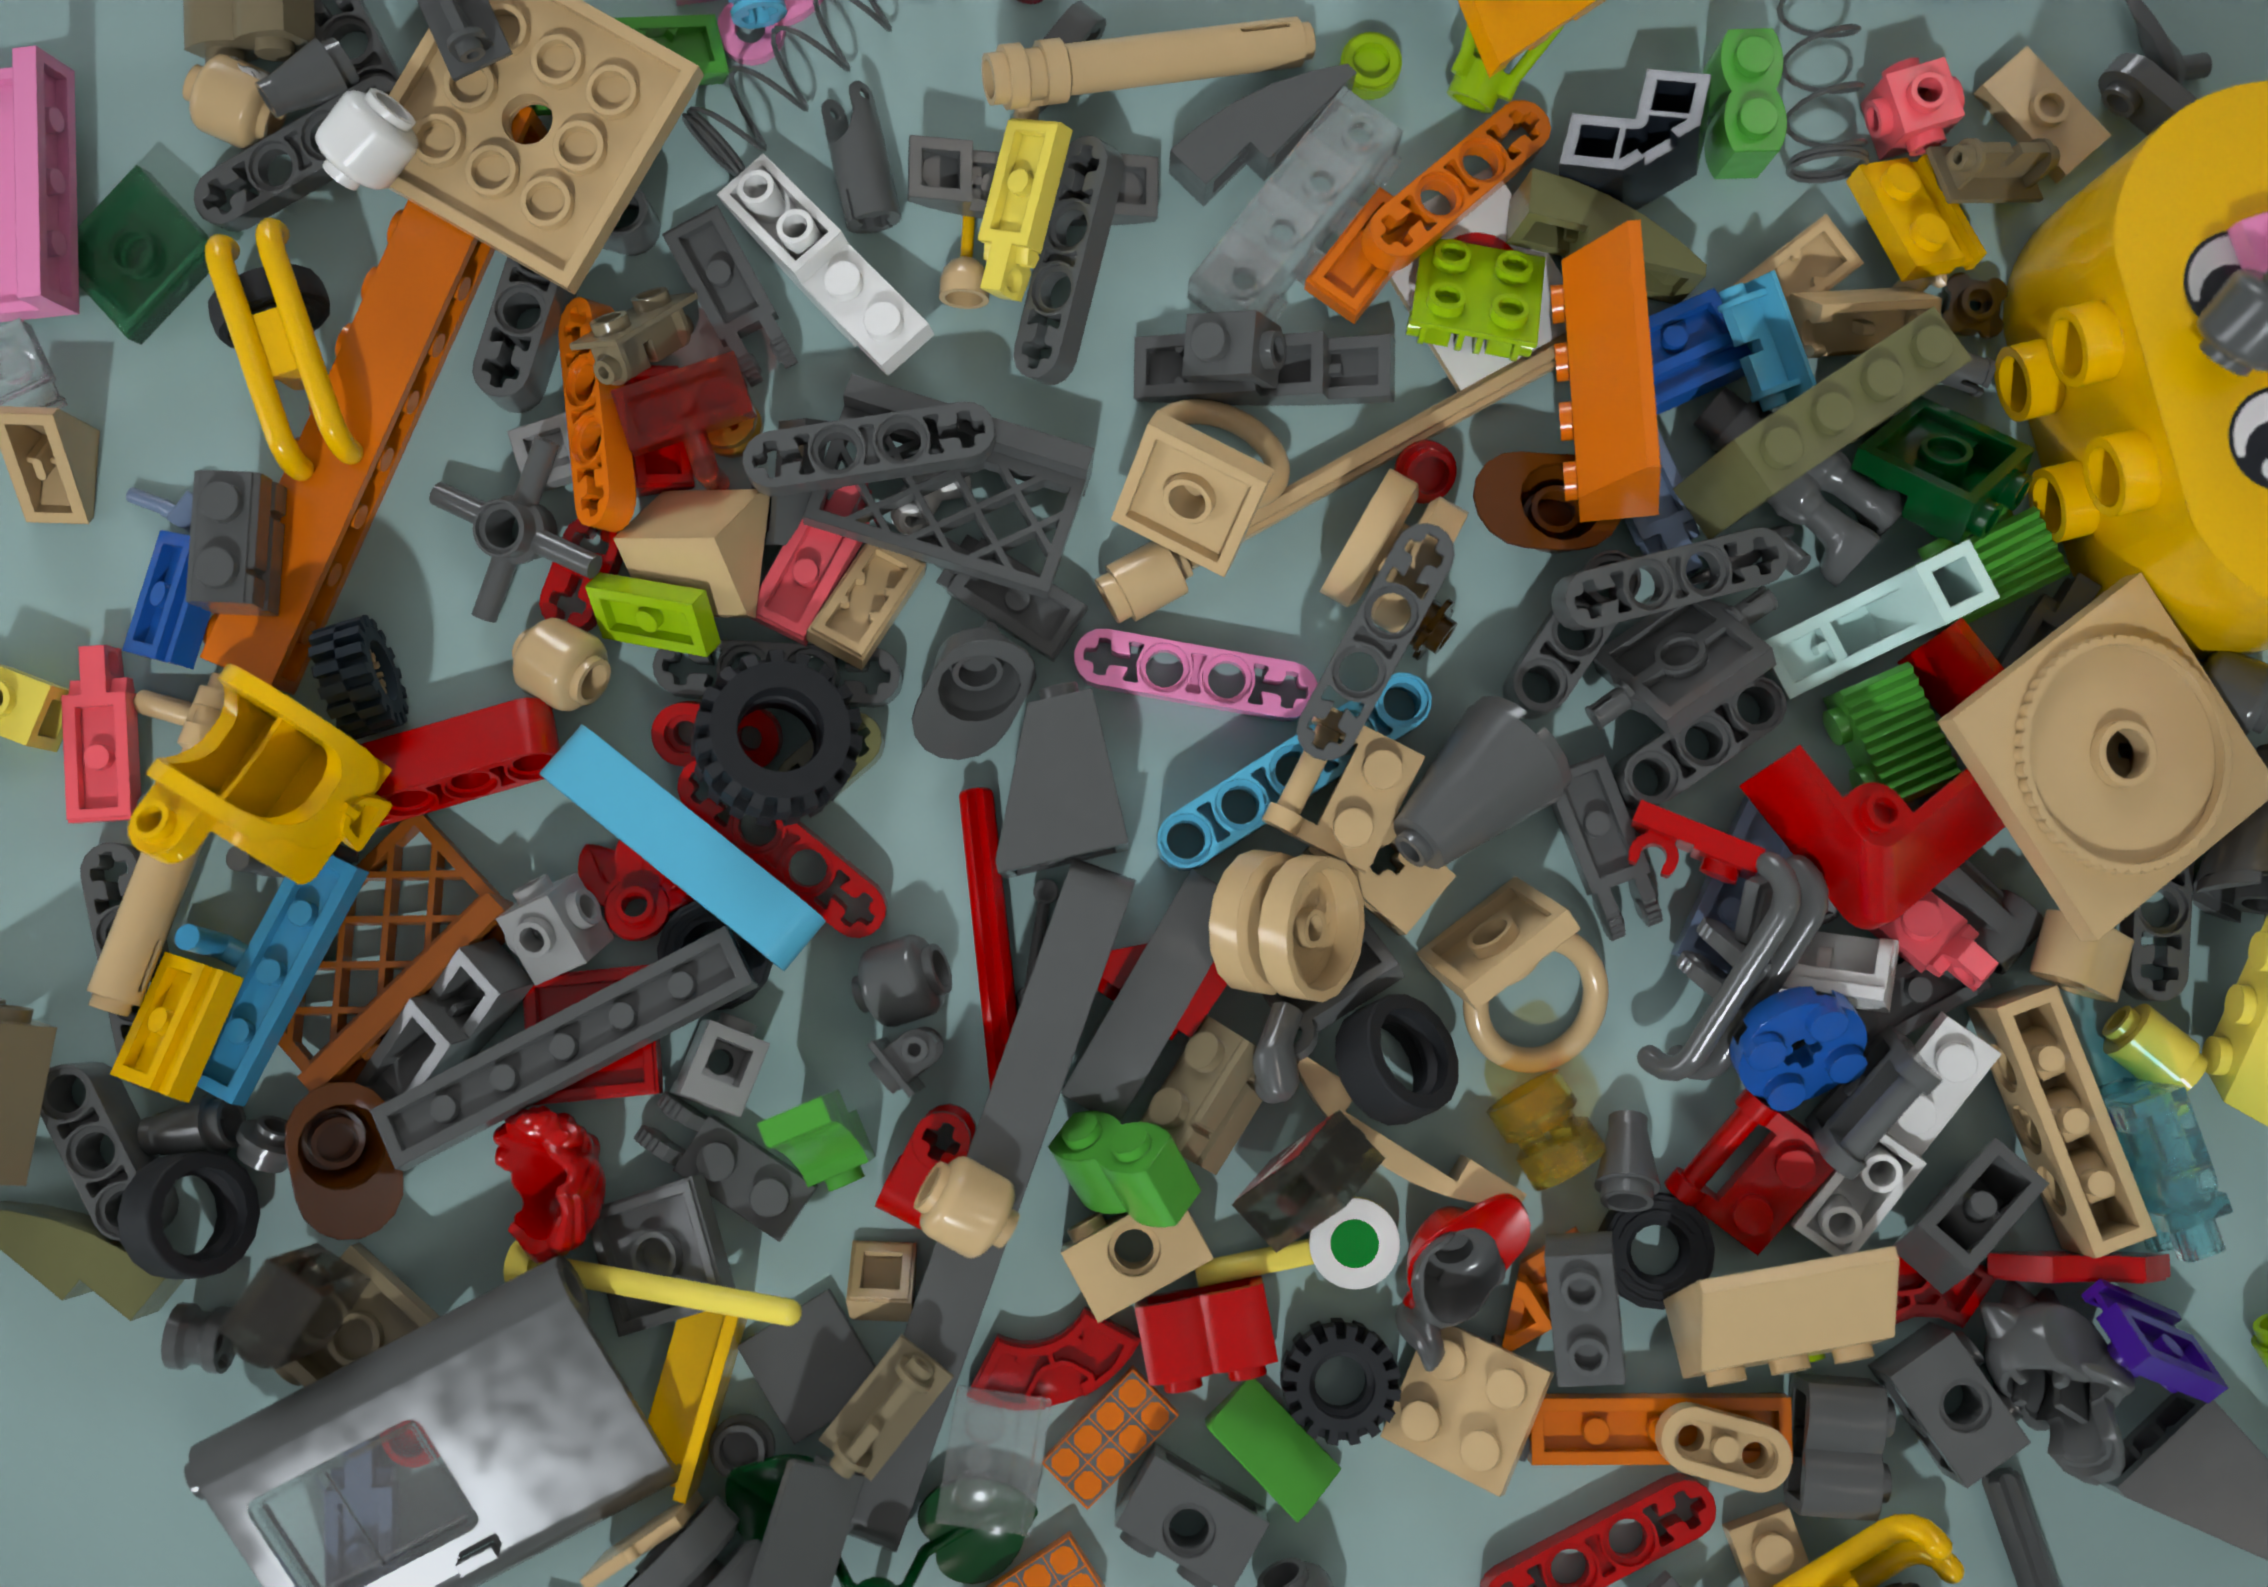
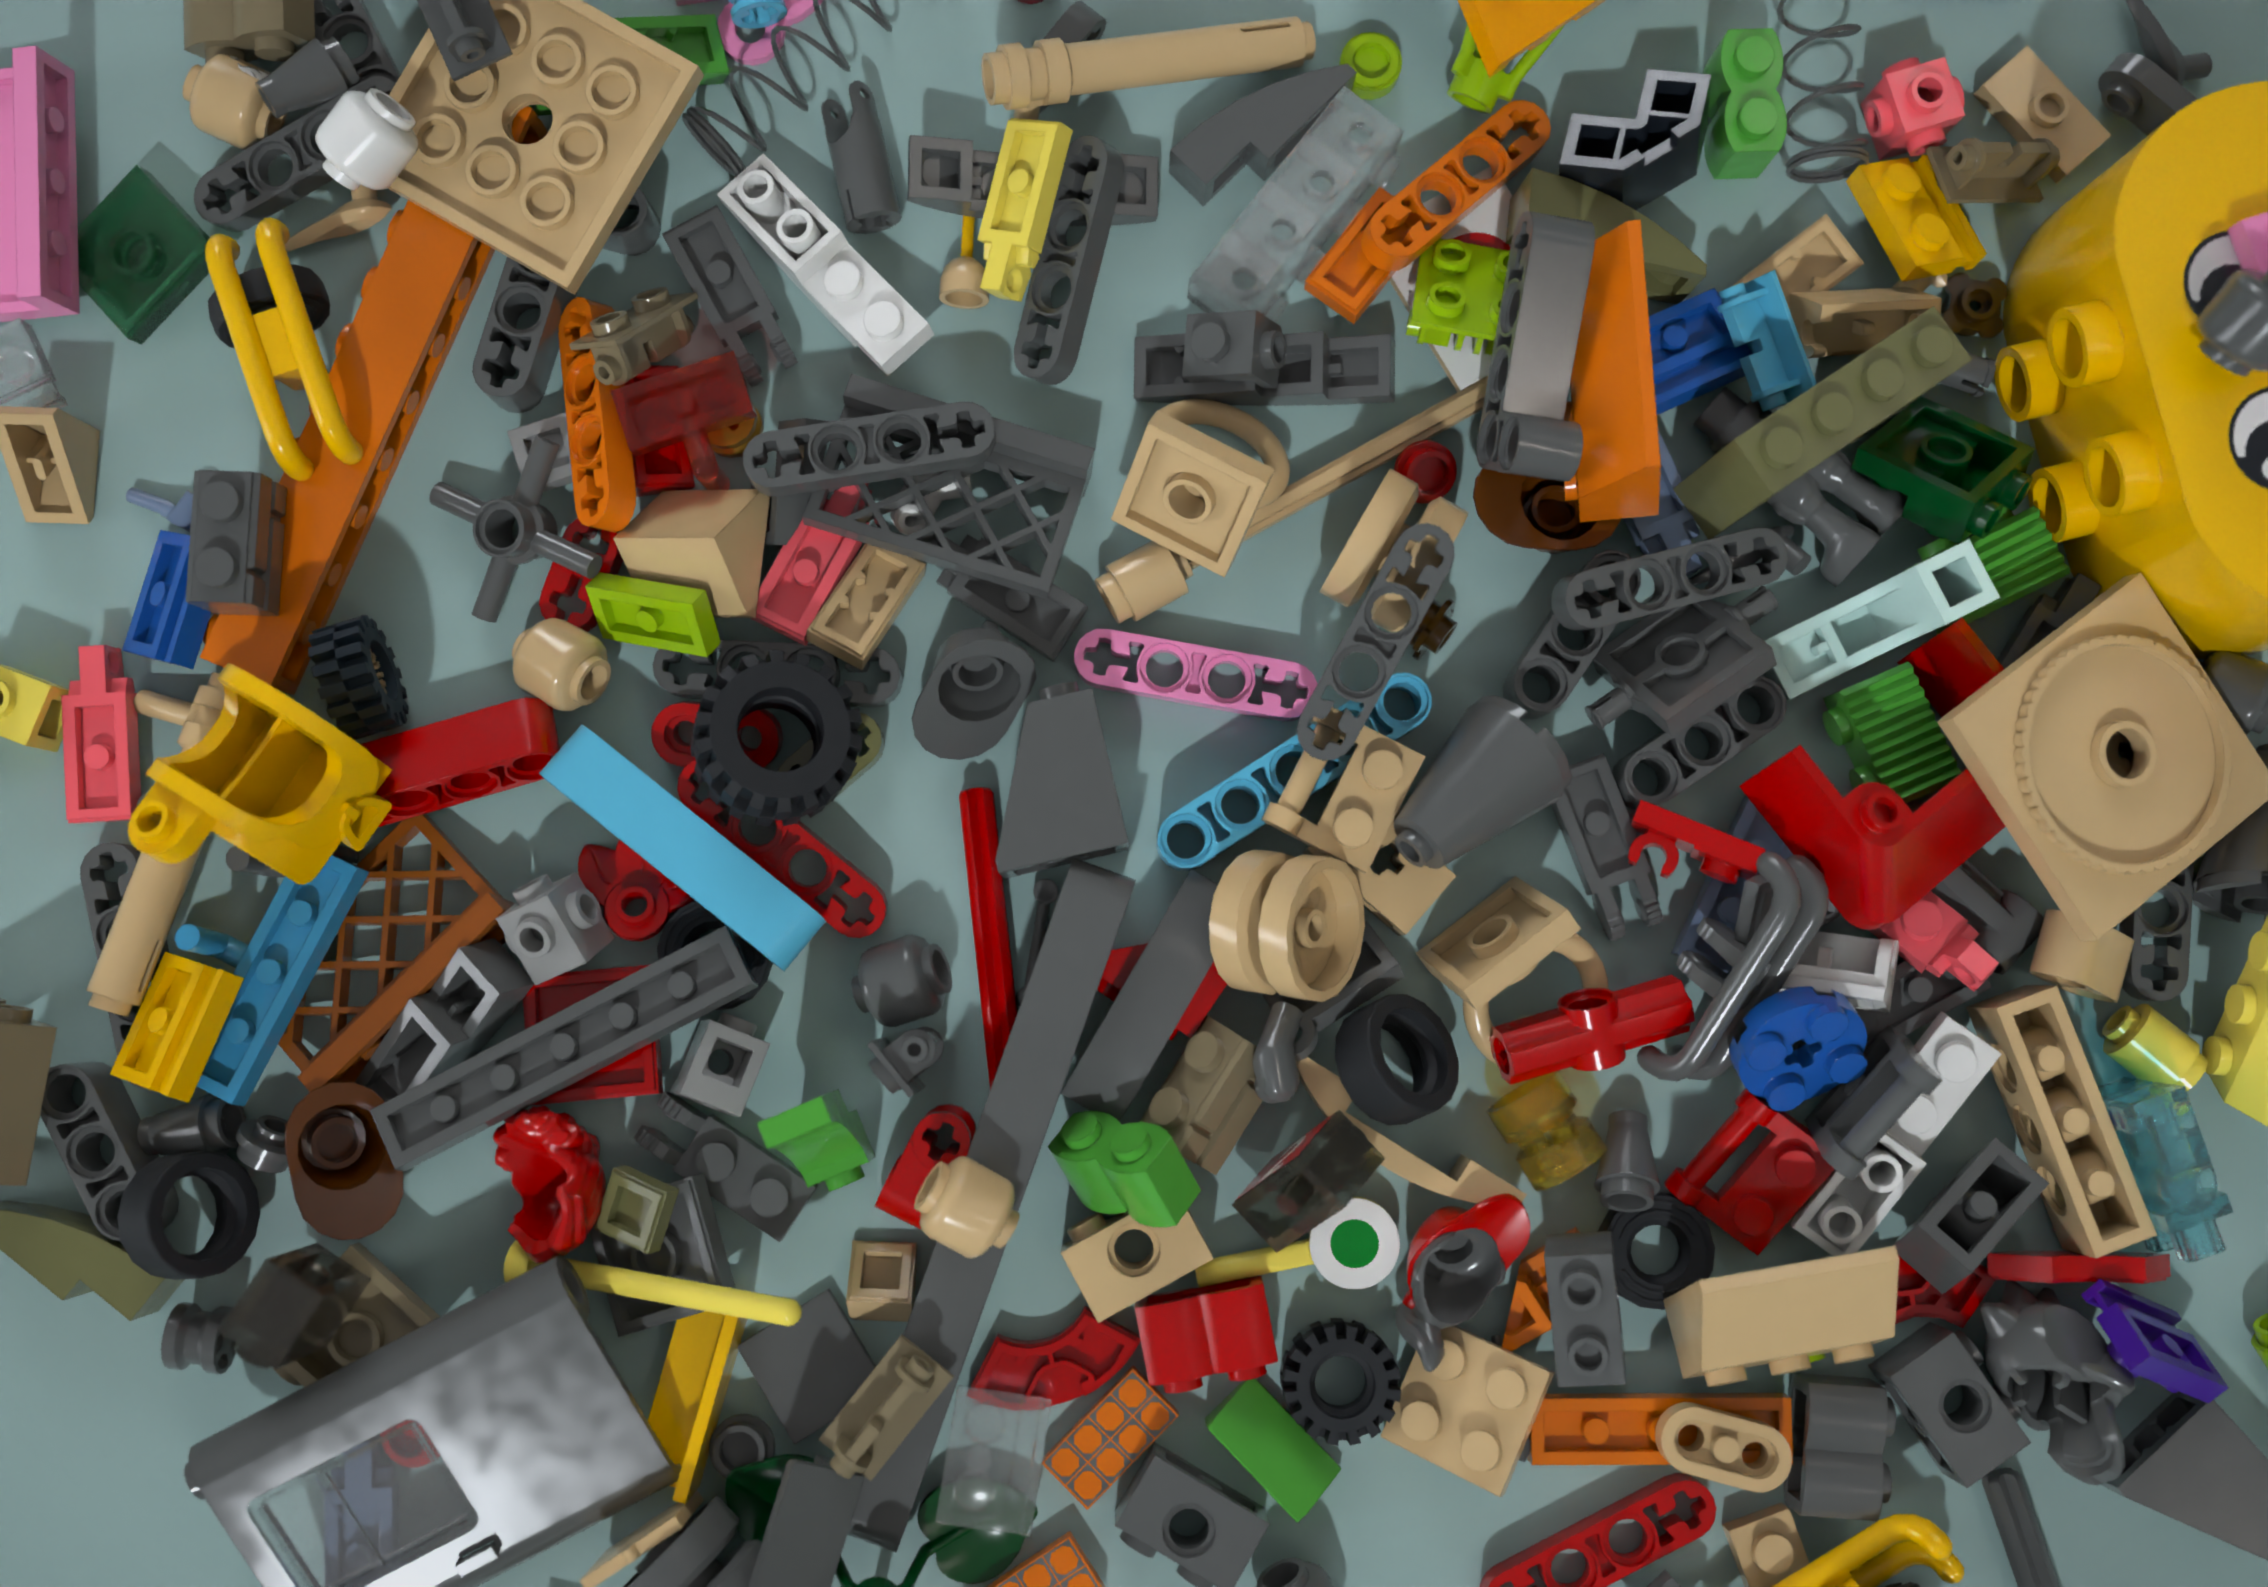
none -> tan bar [285,185,392,252]
none -> olive tile [594,1165,679,1254]
none -> dark grey beam [1477,211,1595,482]
none -> red piece [1489,974,1695,1085]

